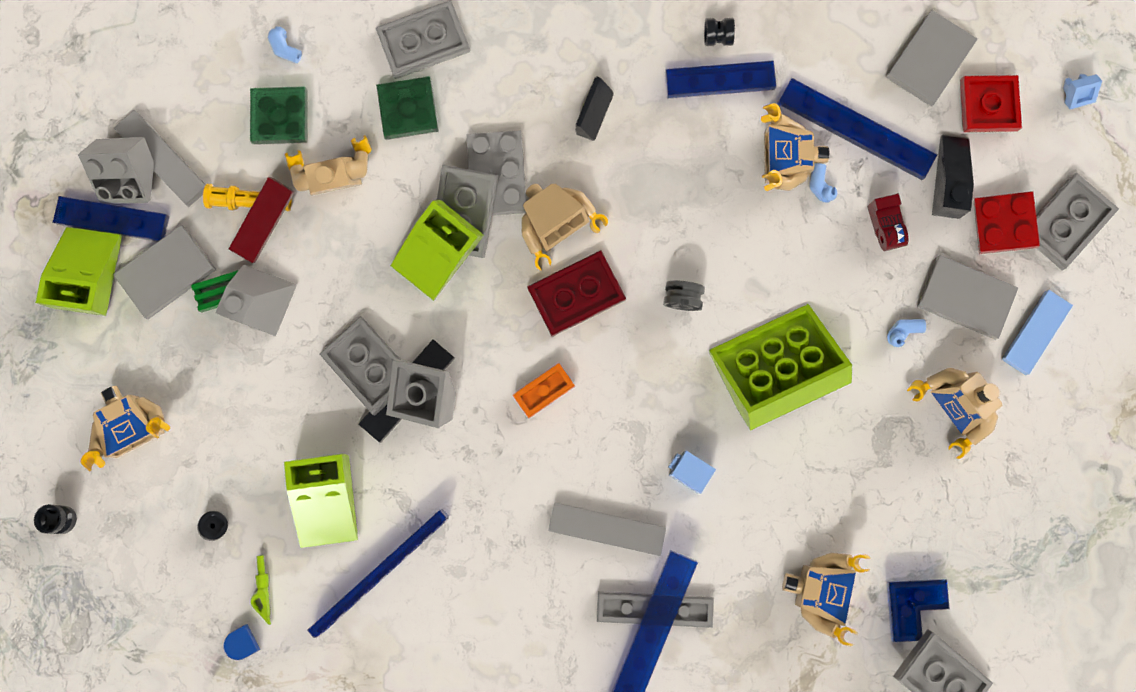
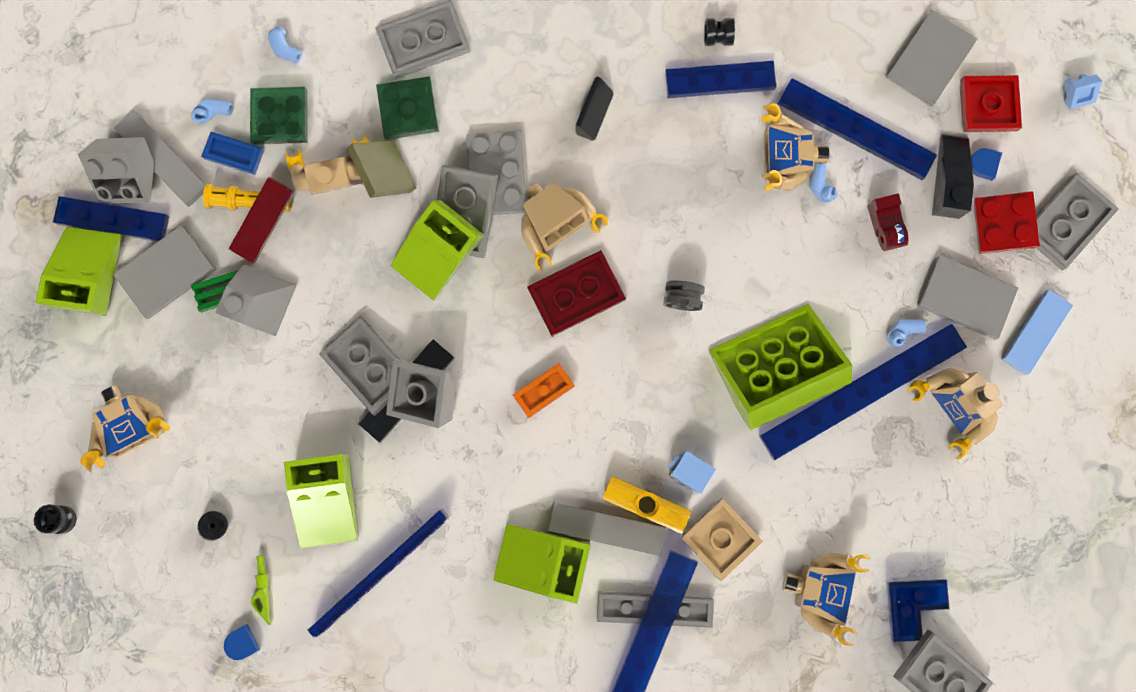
none -> light blue arm [191,99,233,124]
none -> blue tile [201,132,264,175]
none -> olive tile [347,140,416,198]
none -> lime slope [493,524,591,604]
none -> yellow piece [602,476,691,534]
none -> tan plate [680,499,763,581]
none -> clear blue tile [759,324,967,460]
none -> blue tile [971,148,1002,181]

